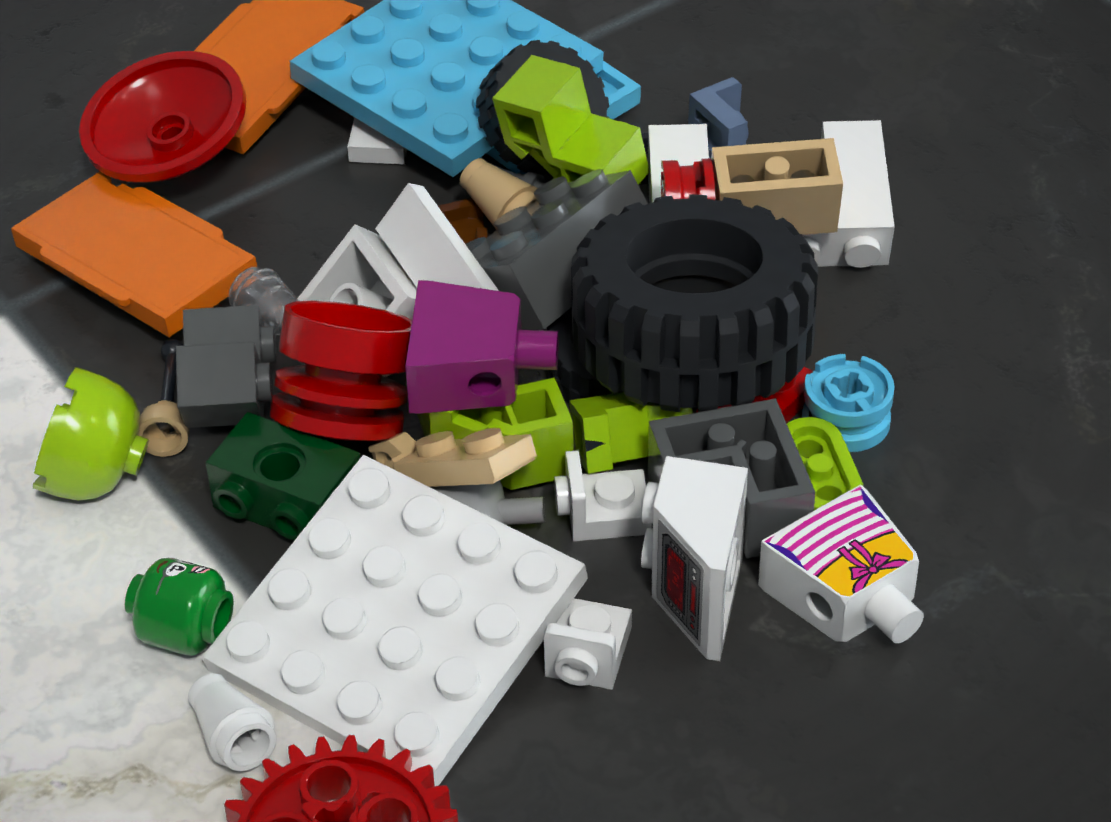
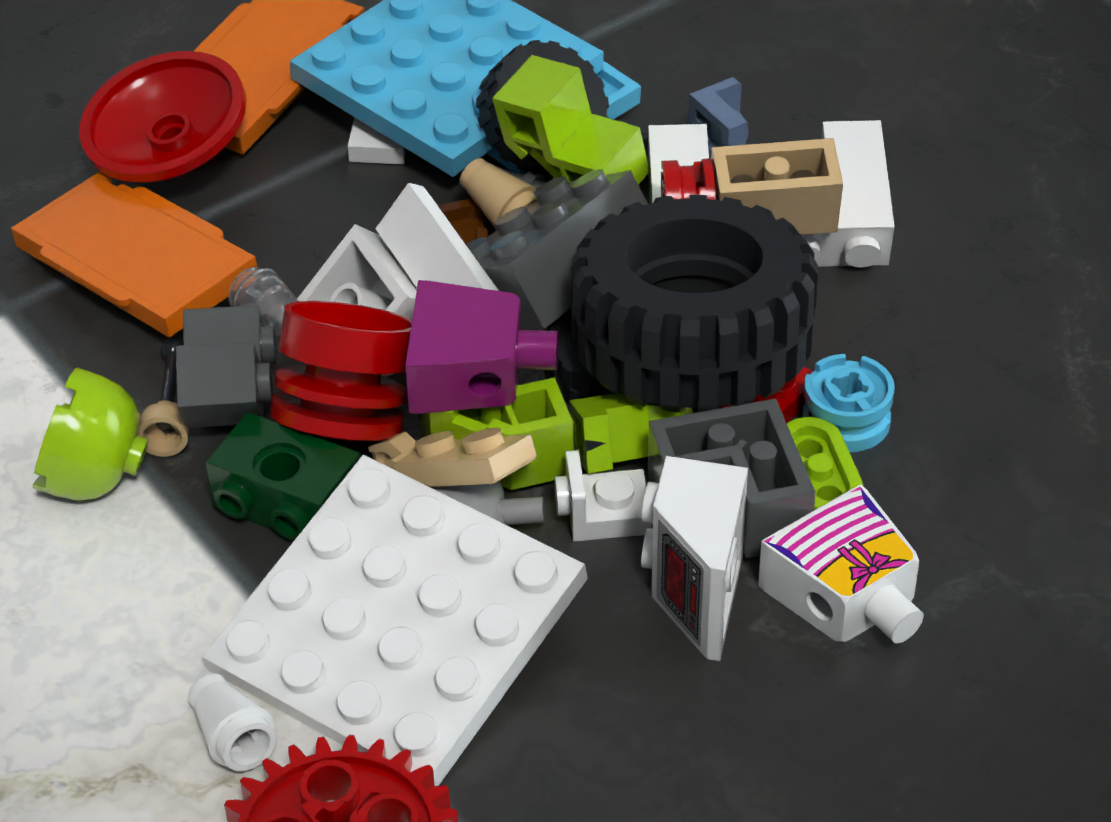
green head [125,558,234,655] -> none
white bracket [544,598,632,690] -> none

